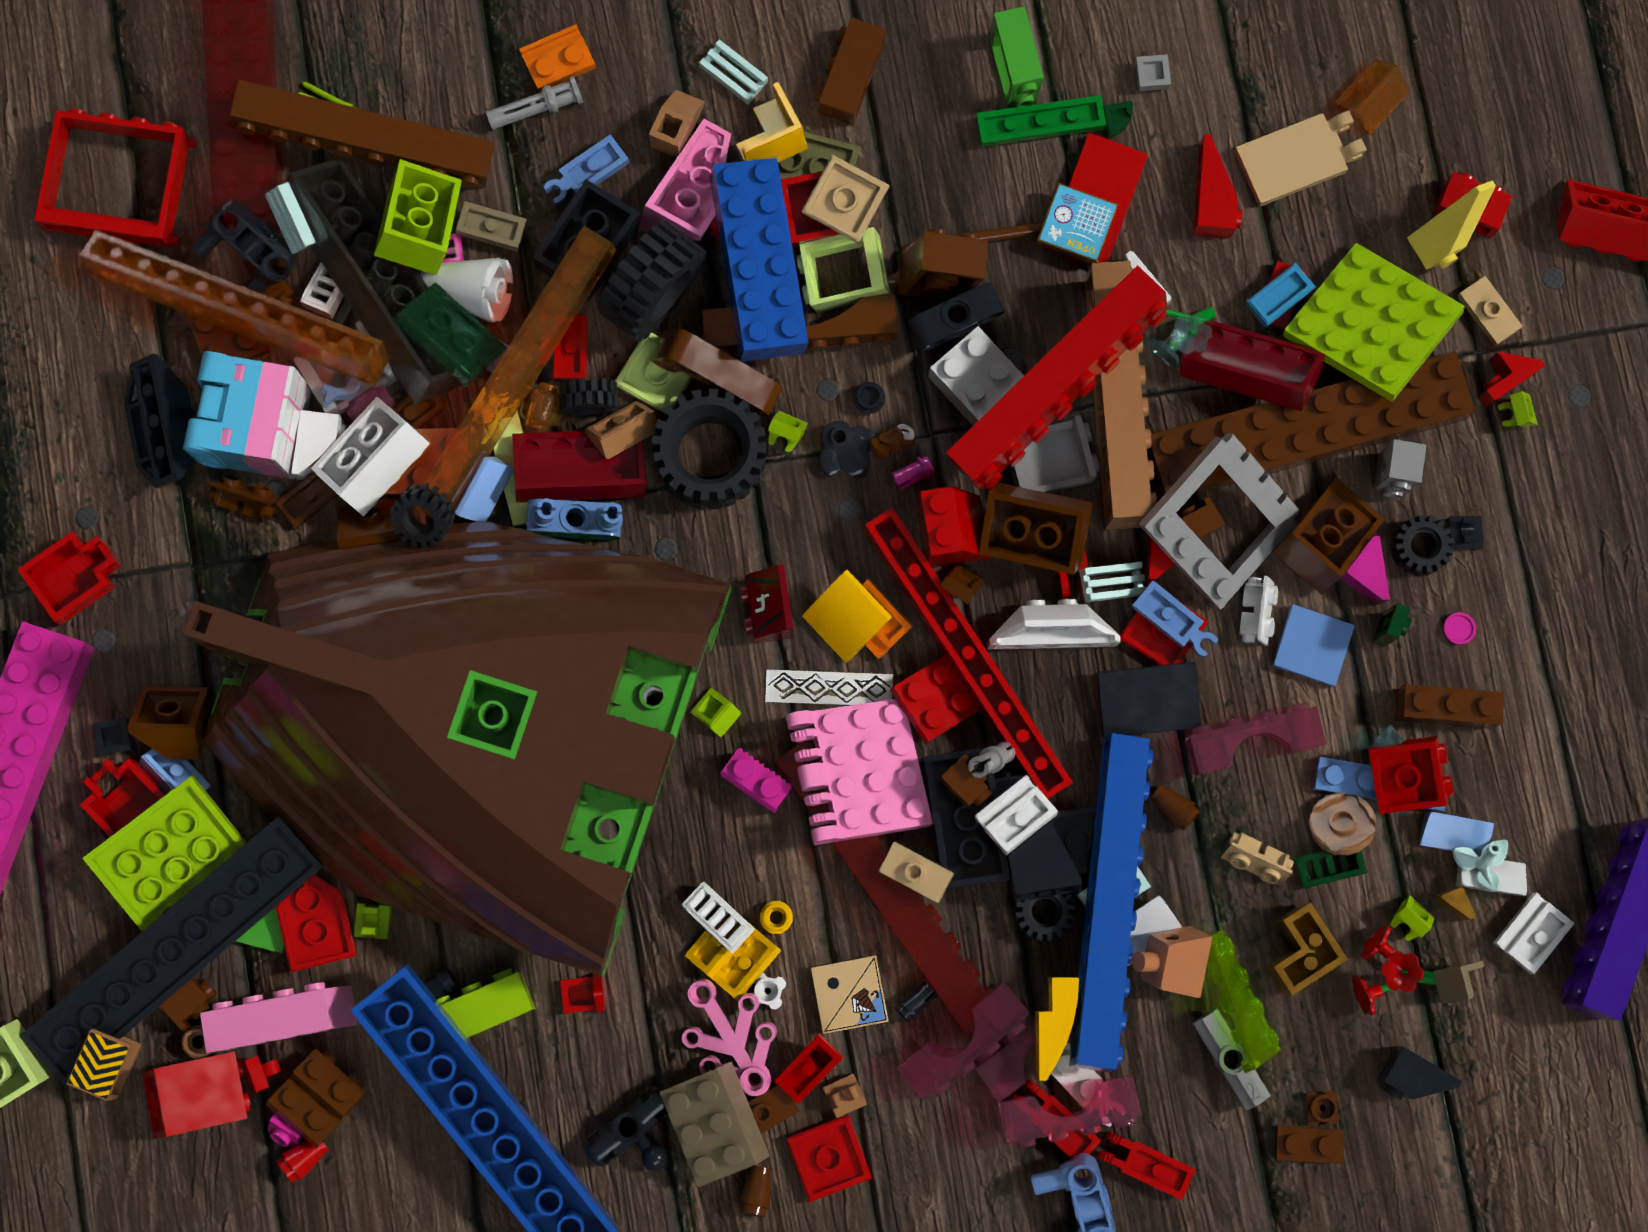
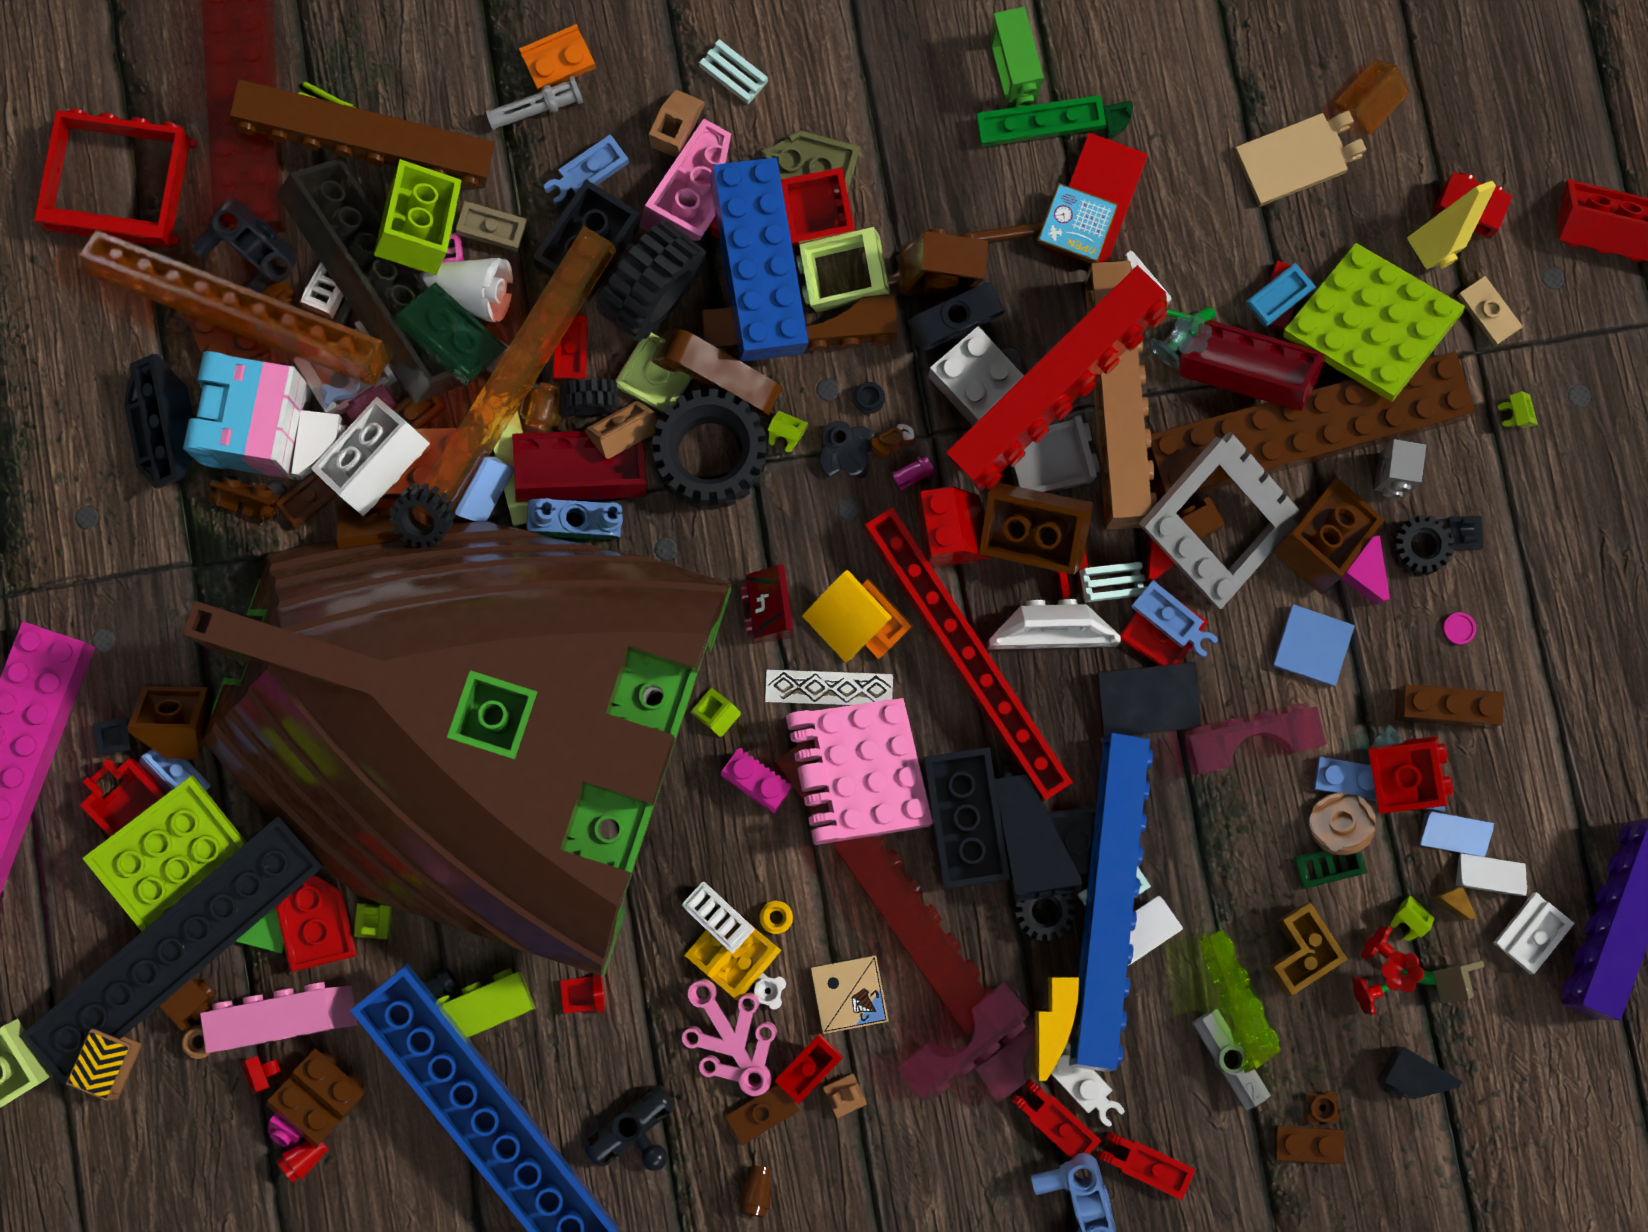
red piece [17,531,122,626] -> none
red slope [142,1051,250,1139] -> none
light aqua tile [264,182,316,254] -> none
dark tan brick [660,1061,770,1187] -> none
yellow panel [736,82,808,162] -> none
red tile [786,1114,872,1203] -> none
tan tile [802,154,889,244] -> none
reddish brown brick [815,17,887,126] -> none
tan plate [879,842,954,903] -> none
red plate [890,655,981,745] -> none
black pin [895,980,938,1023] -> none
reddish brown brick [939,754,992,808] -> none
reddish brown plate [940,564,984,604] -> none
light grey pin [968,742,1015,778] -> none
white plate [975,775,1058,855] -> none
clear pink arch [998,1075,1142,1149] -> none
nougat torso [1132,926,1212,998] -> none
light grey plate [1135,54,1171,91] -> none
reddish brown cone [1150,784,1200,831] -> none
red slope [1193,134,1242,238] -> none
tan hinge [1221,832,1294,887] -> none
white hinge [1239,576,1278,646] -> none
dark green plate [1372,603,1411,647] -> none
light aqua plant [1453,840,1508,892] -> none
red slope [1478,352,1546,408] -> none

